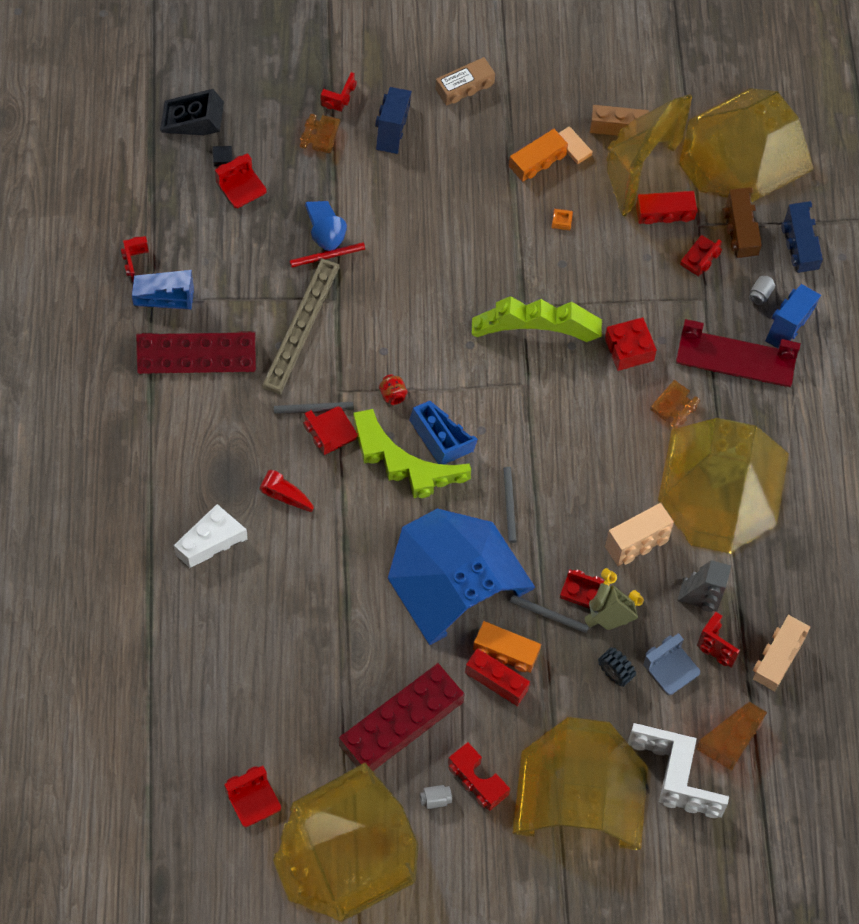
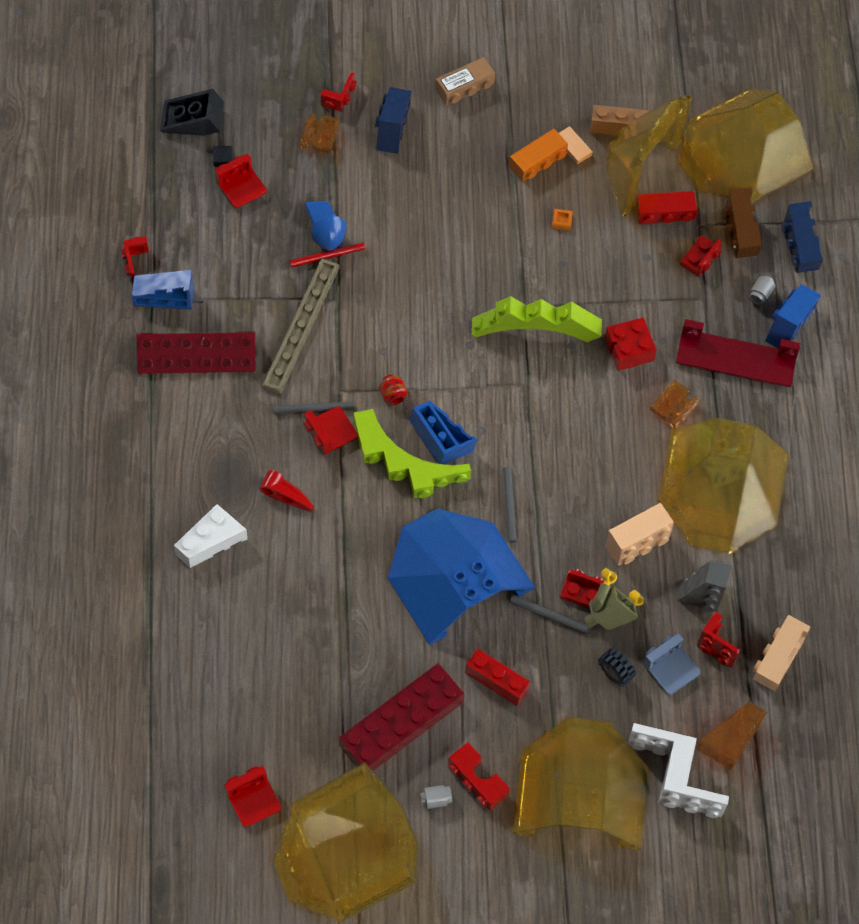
orange brick [473,621,541,673] -> none

